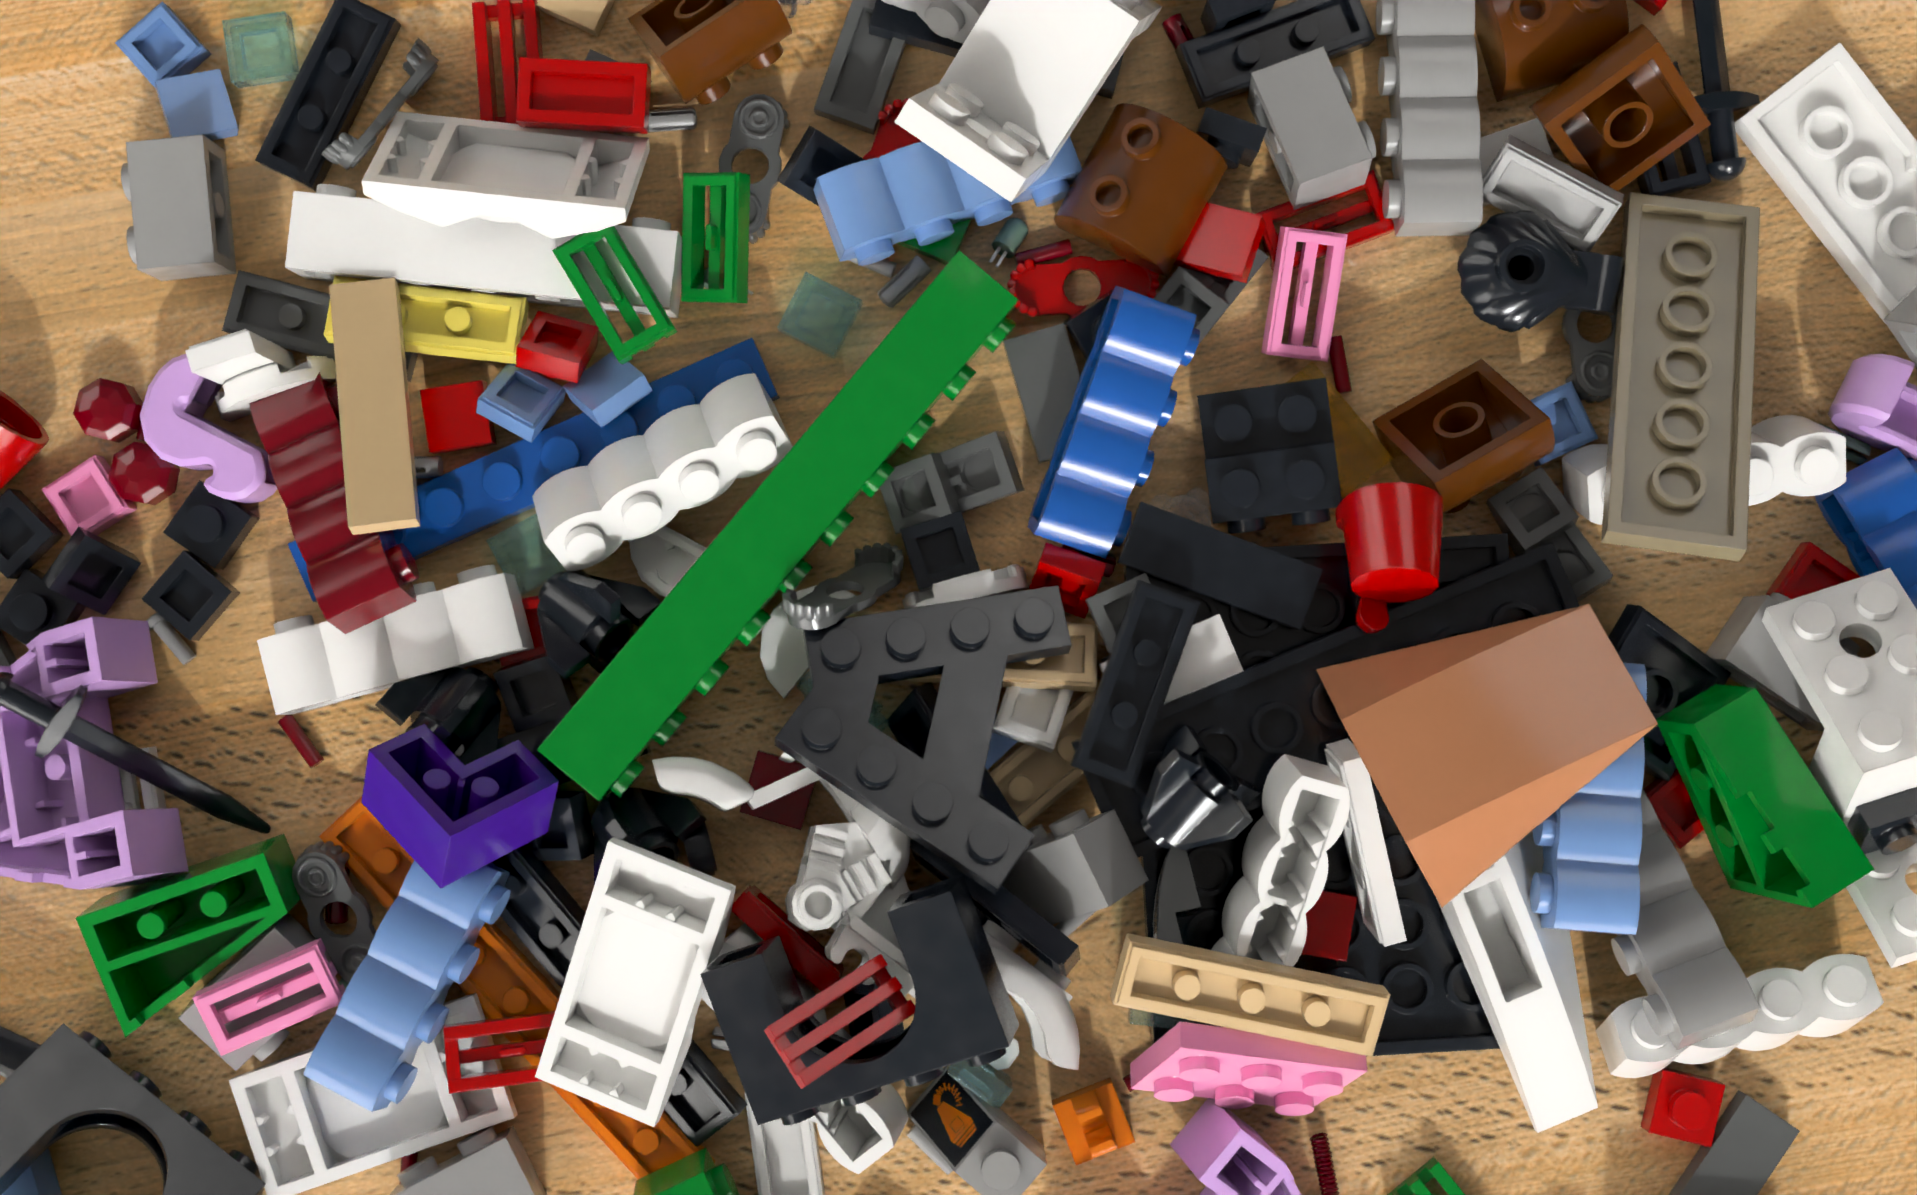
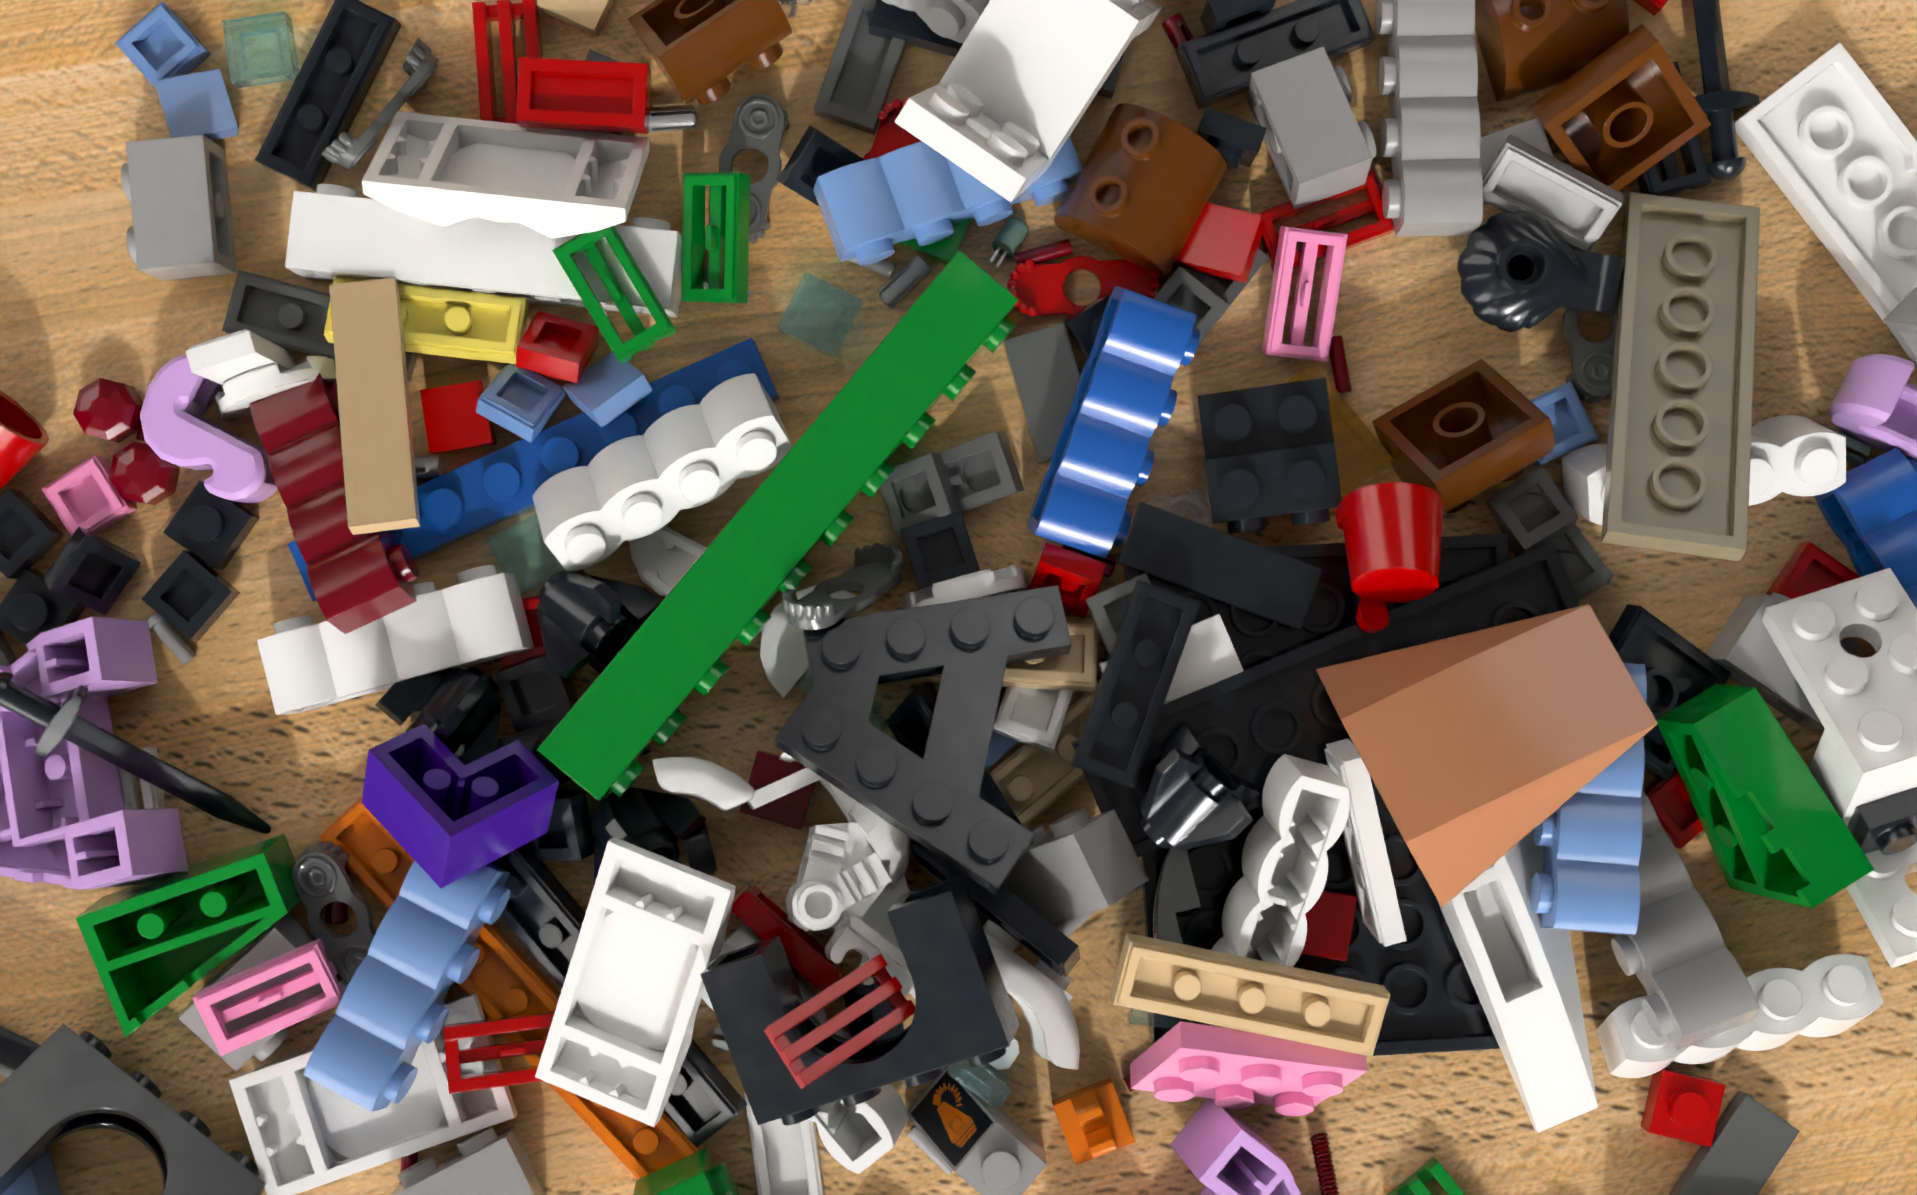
dark red piece [278,714,324,768] -> none

